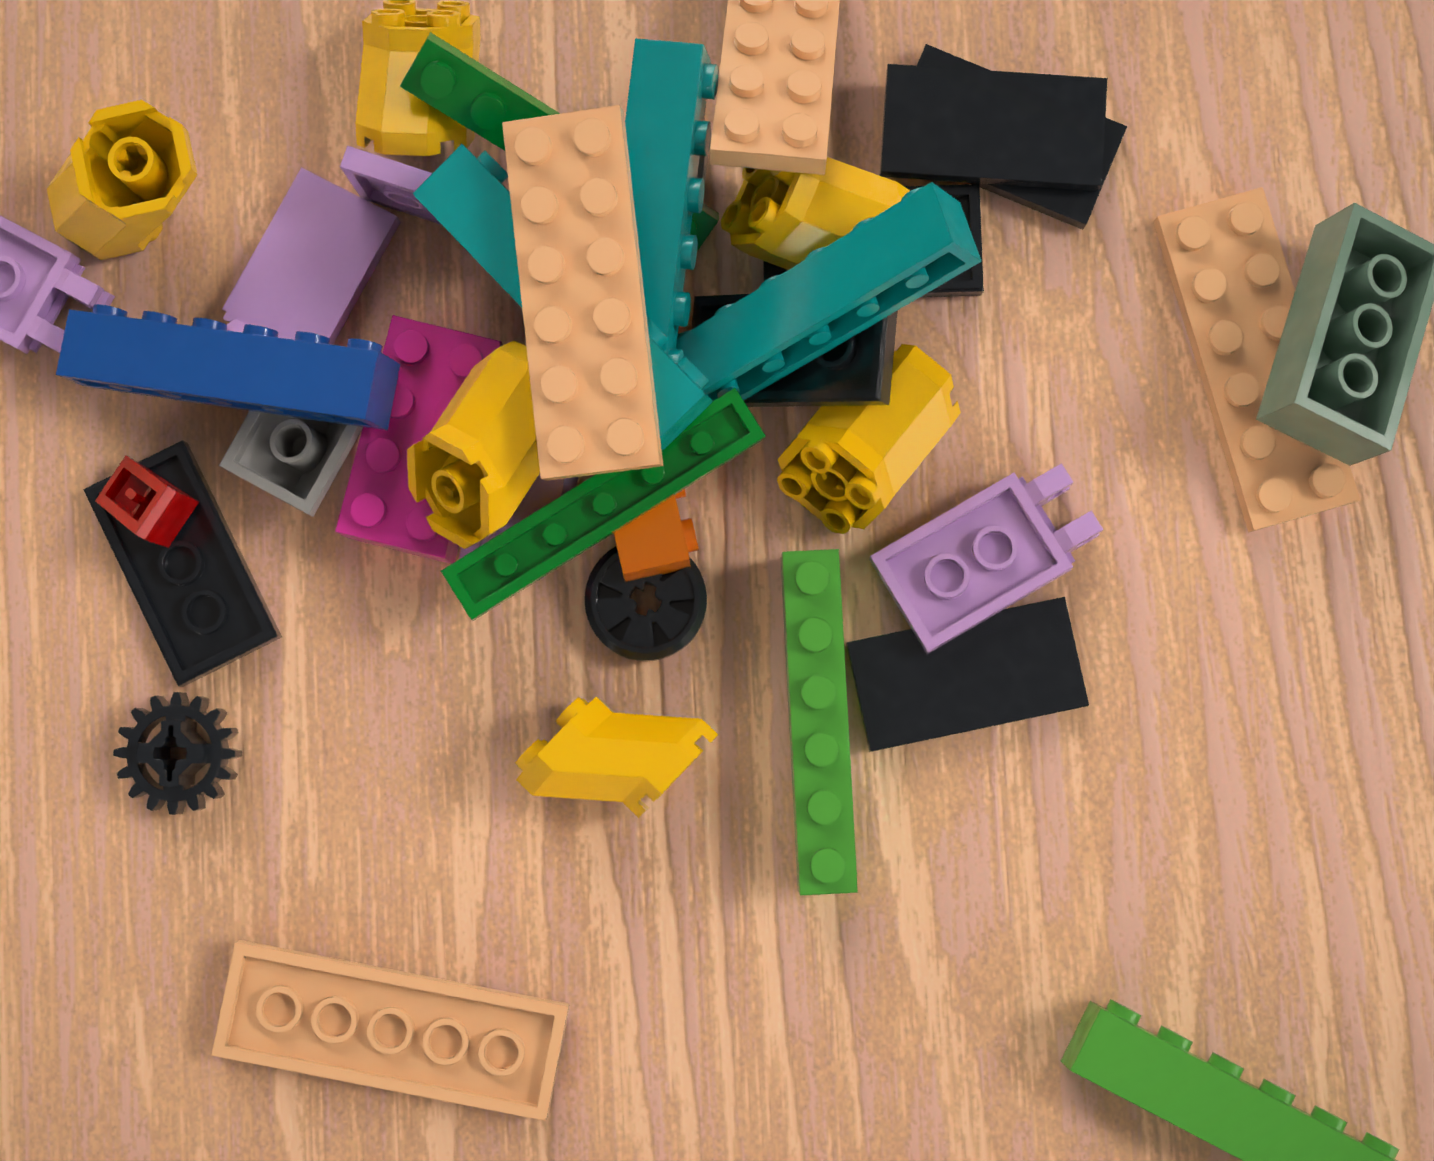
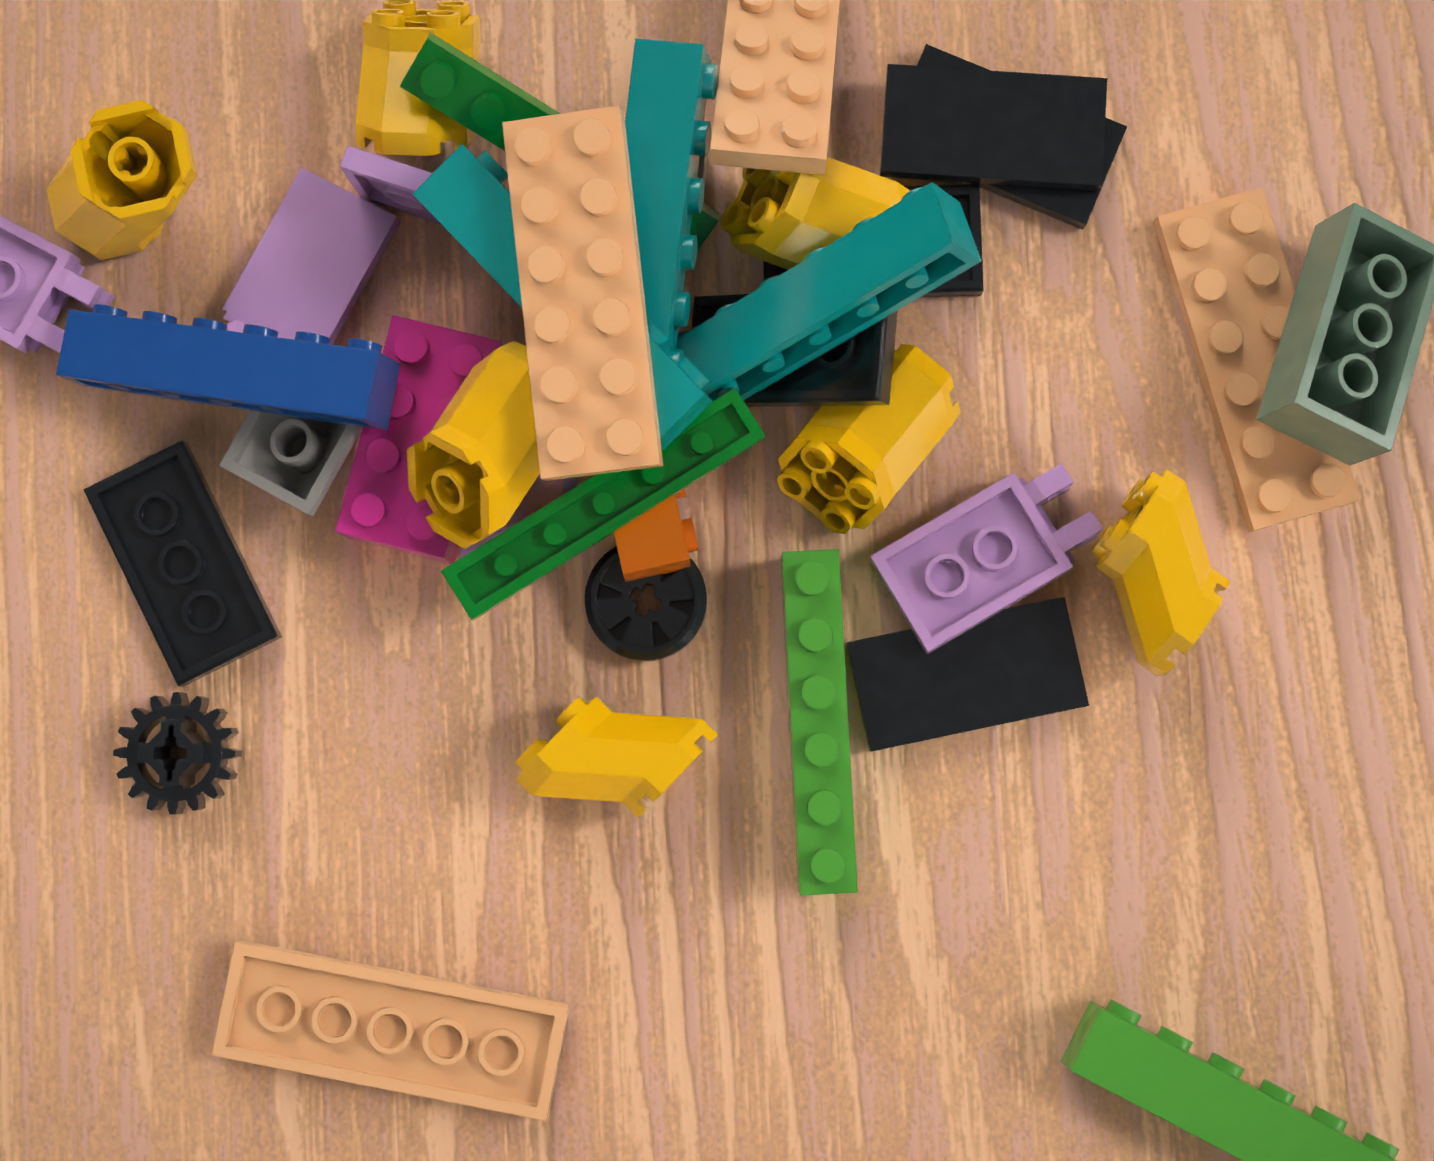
red slope [95,455,199,548] -> none
none -> yellow brick [1090,469,1230,676]

